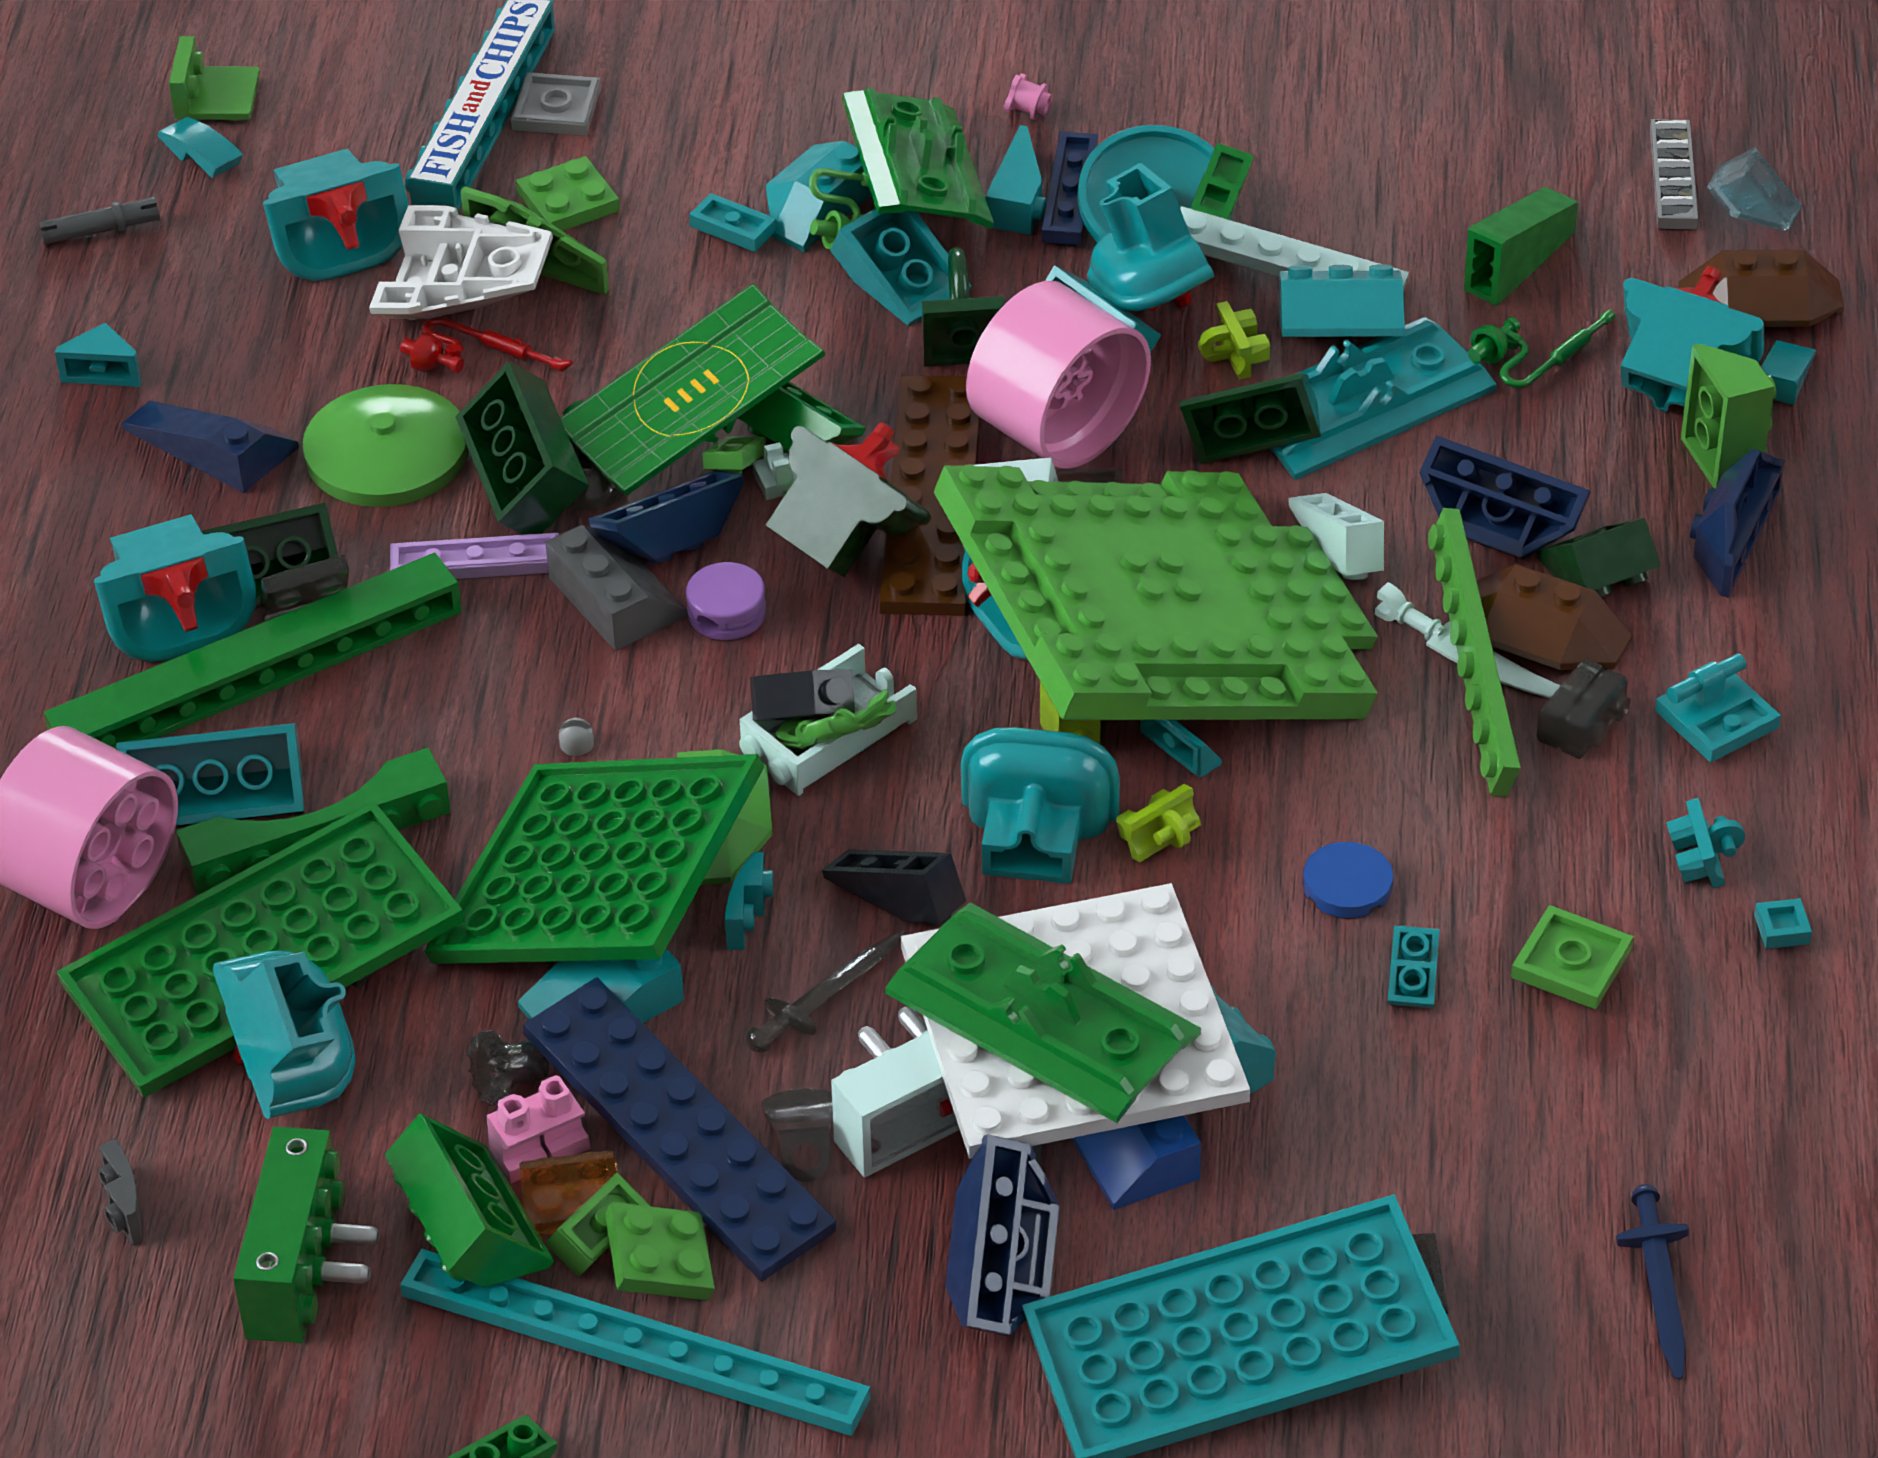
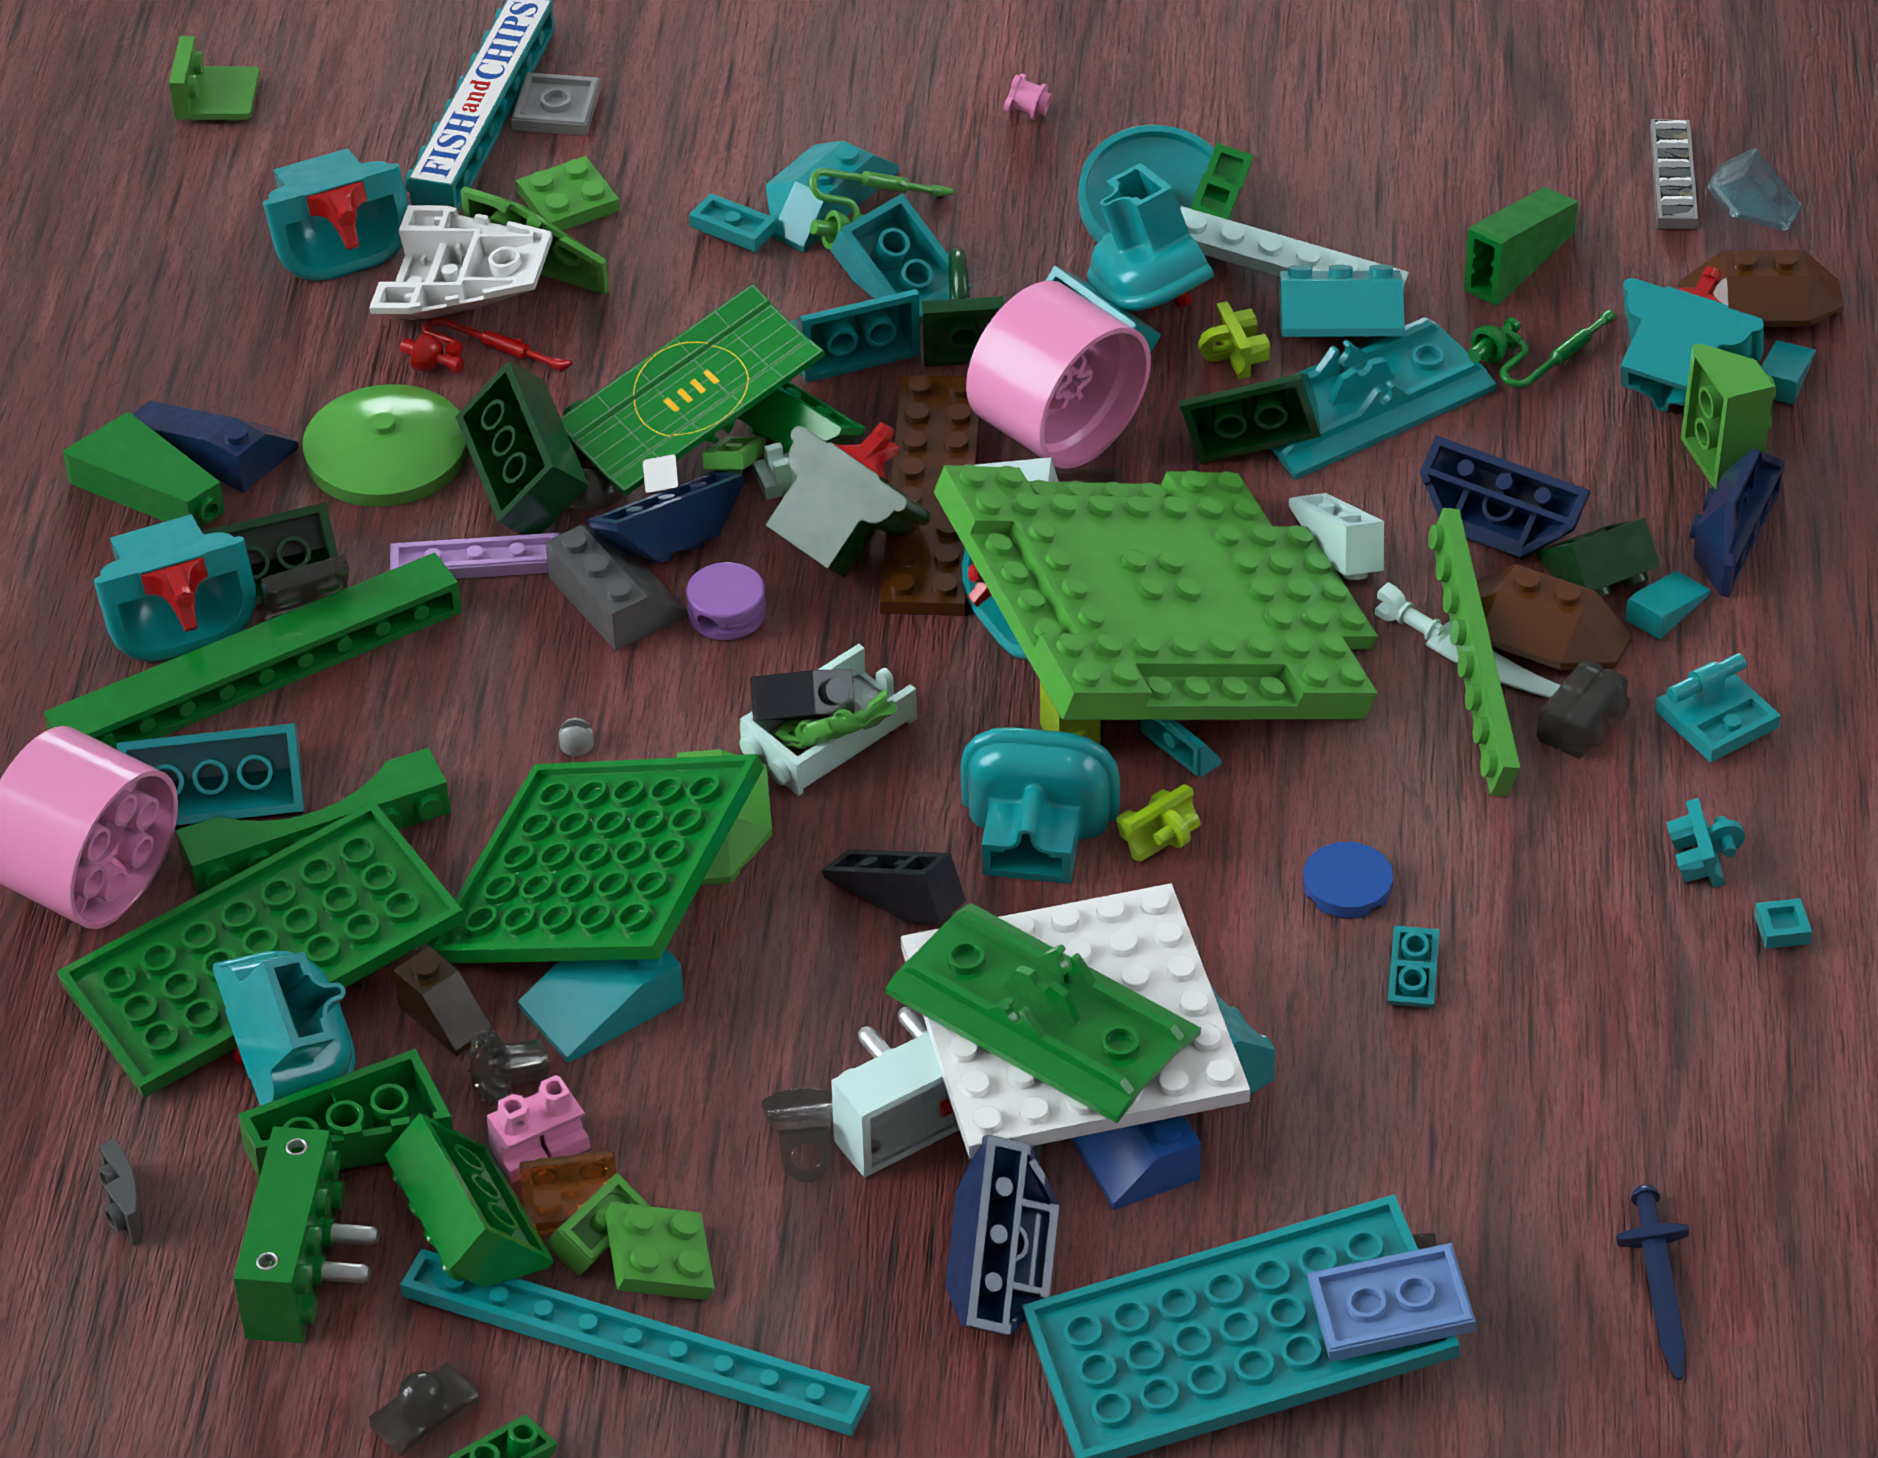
dark grey pin [39,196,161,246] -> none
teal slope [55,323,142,387] -> none
teal slope [157,117,243,178] -> none
dark blue plate [523,977,836,1282] -> none
teal slope [725,852,774,950] -> none
clear smoke sword [746,931,905,1053] -> none
green hinge [842,88,994,229] -> none
teal slope [985,125,1047,235] -> none
dark blue plate [1042,131,1098,245] -> none
bright green plate [1511,905,1634,1010] -> none
none -> green slope [62,411,225,528]
none -> green wedge [238,1048,453,1179]
none -> clear smoke tile [369,1362,479,1457]
none -> dark brown slope [393,946,492,1057]
none -> white sticker [643,454,678,493]
none -> teal slope [790,289,921,383]
none -> medium blue tile [1307,1243,1476,1362]
none -> teal slope [1625,571,1711,639]

